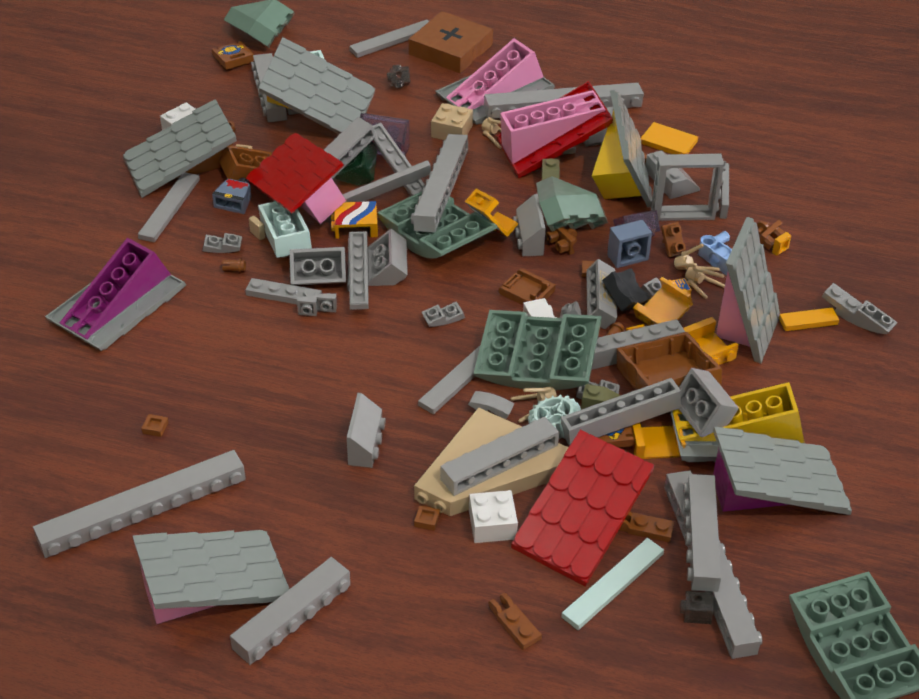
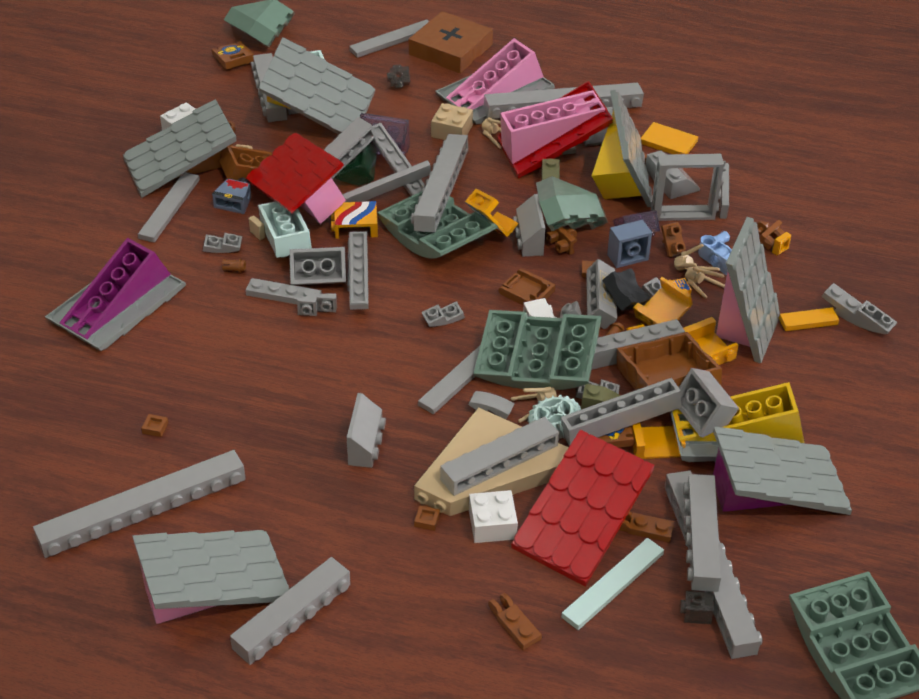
light grey slope [367,229,408,286] -> none

